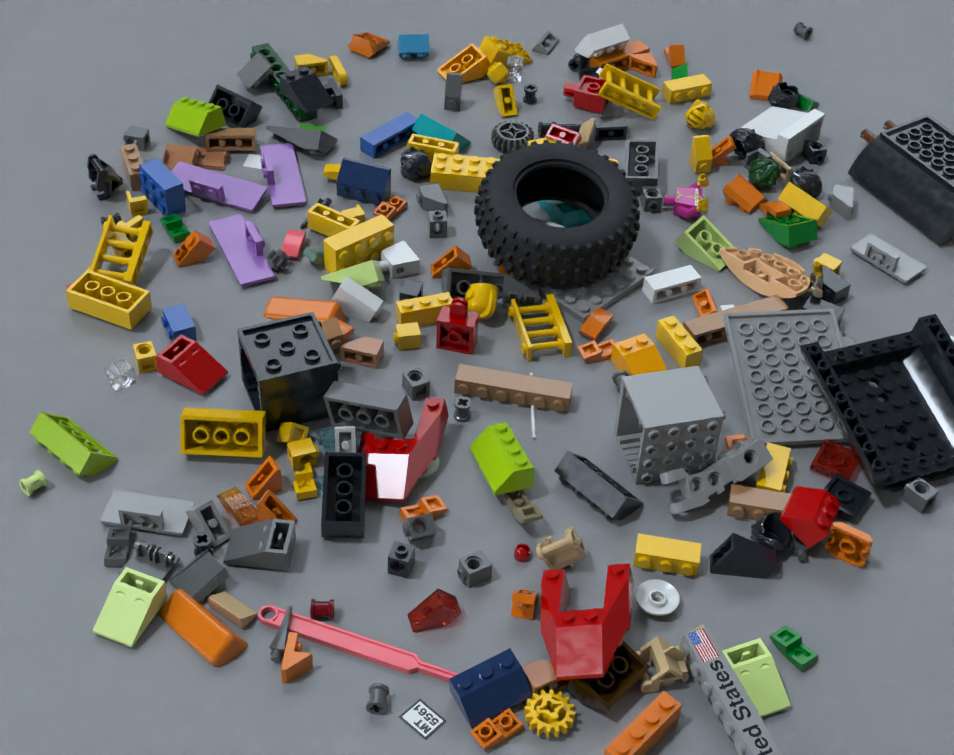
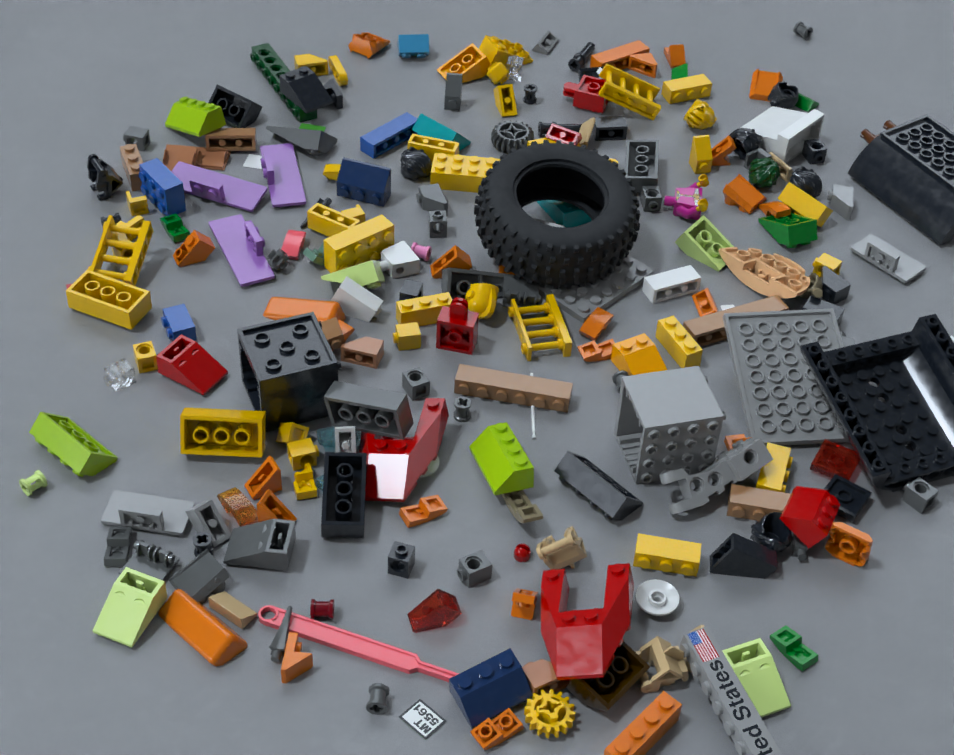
light grey slope [236,53,273,89] -> none
orange slope [373,195,408,220] -> none
dark grey brick [402,513,437,542] -> none
white slope [575,24,630,58] -> none
none -> bright pink bush [411,242,432,261]

